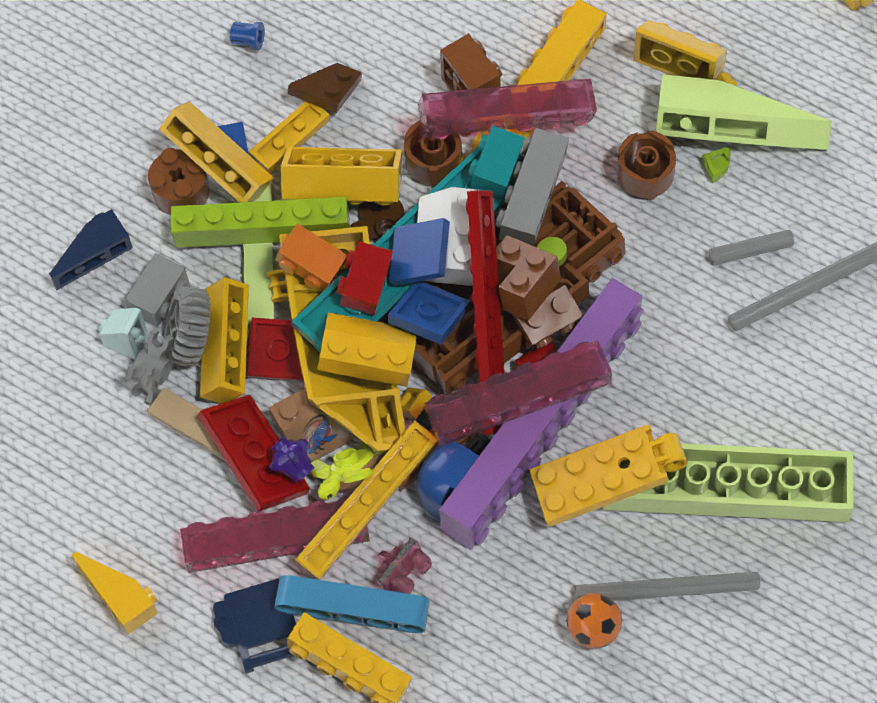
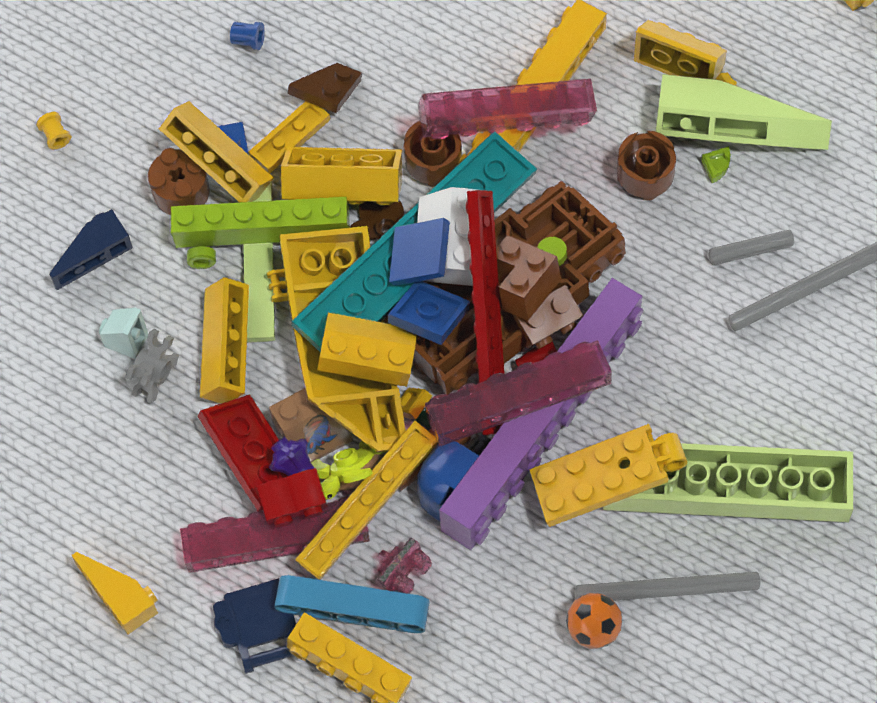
light grey brick [124,253,189,327] -> none
tan tile [147,388,223,458] -> none
light grey gear [164,286,211,366] -> none
red tile [247,317,304,382] -> none
orange brick [275,223,348,291] -> none
red brick [337,241,393,316] -> none
dark orange brick [440,33,502,105] -> none
teal brick [468,125,525,199] -> none
light grey brick [496,128,569,246] -> none
none -> yellow bush [36,112,72,150]
none -> lime tile [187,246,216,269]
none -> red brick [257,468,328,528]

